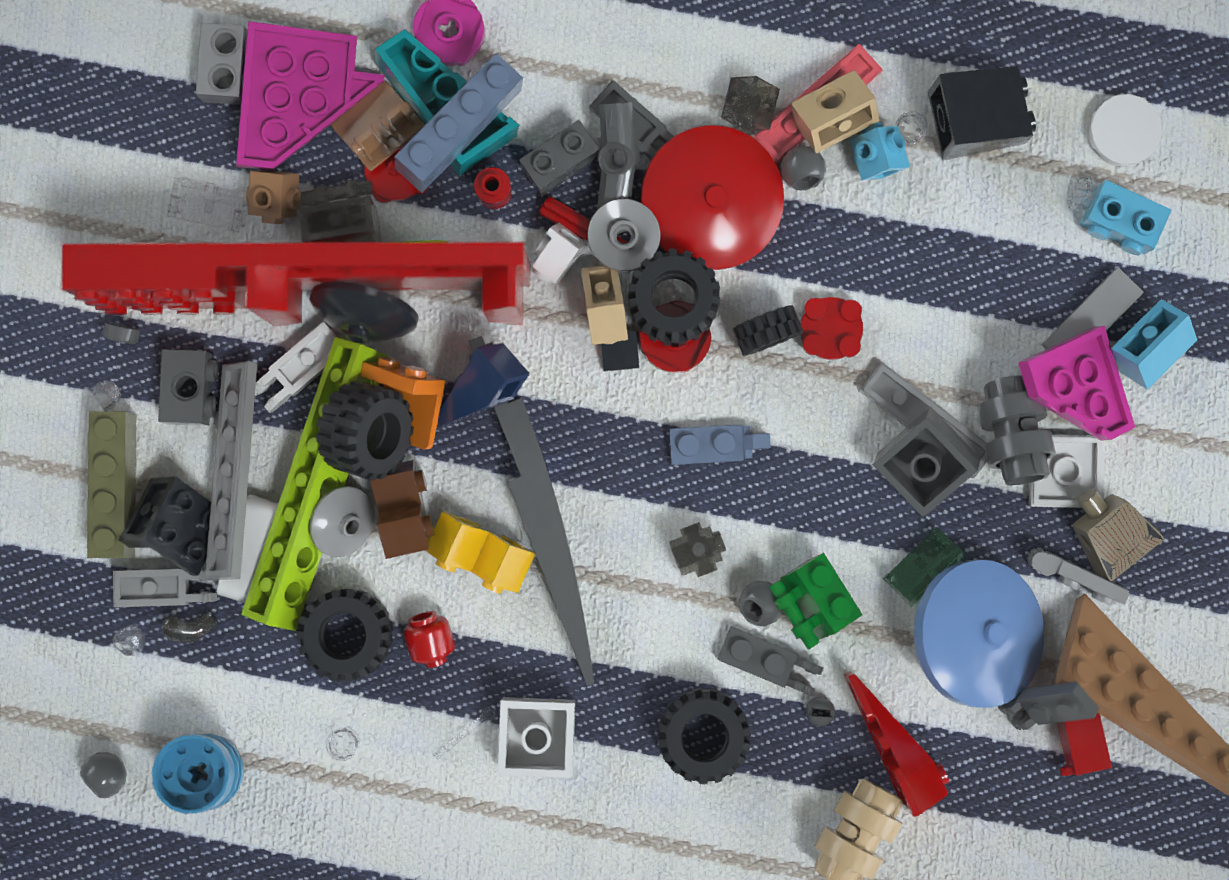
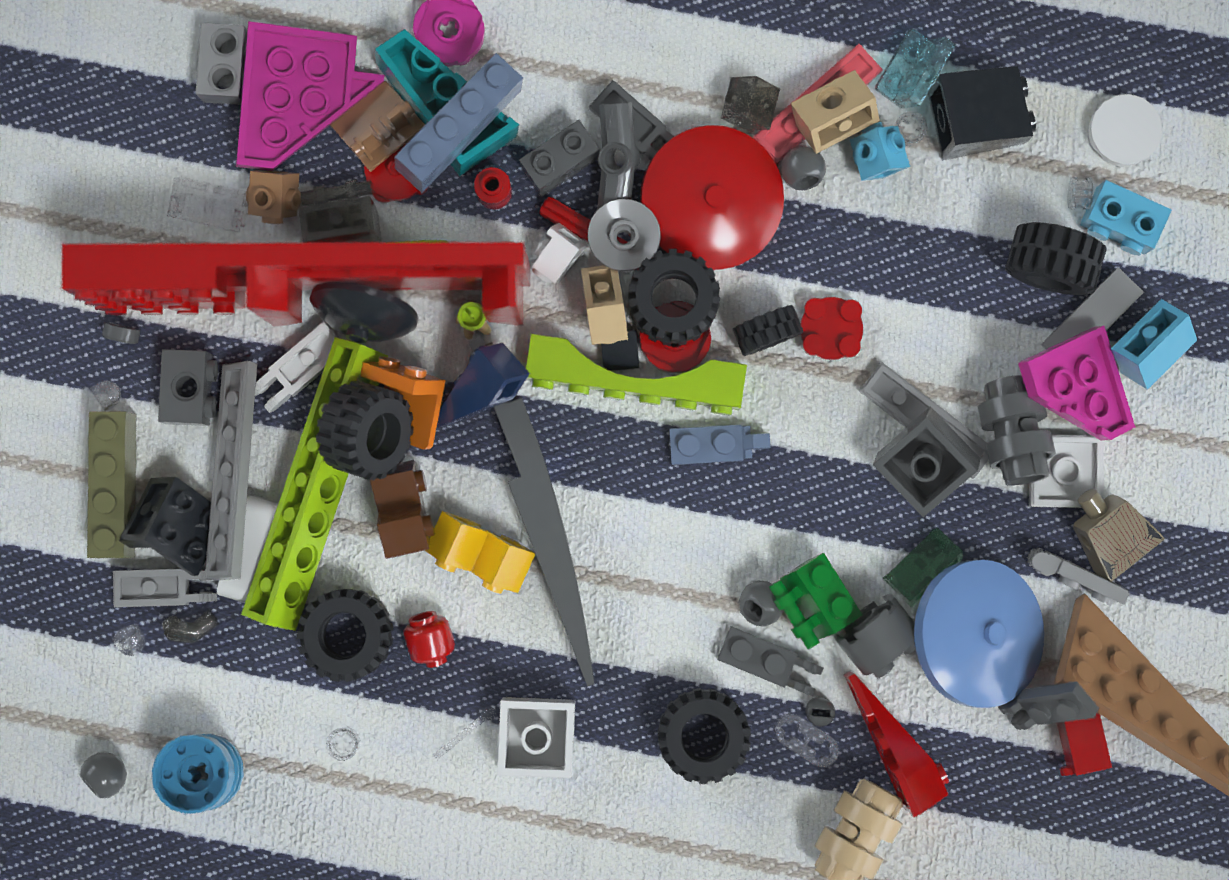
light grey dish [309,486,374,557] -> none
clear smoke brick [668,522,726,577] -> none
none -> lime piece [455,302,491,340]
none -> lime arch [526,334,747,416]
none -> clear beam [774,713,839,767]
none -> dark grey brick [835,594,916,679]
none -> clear light blue bracket [875,29,956,108]
none -> black tyre [1005,222,1107,295]

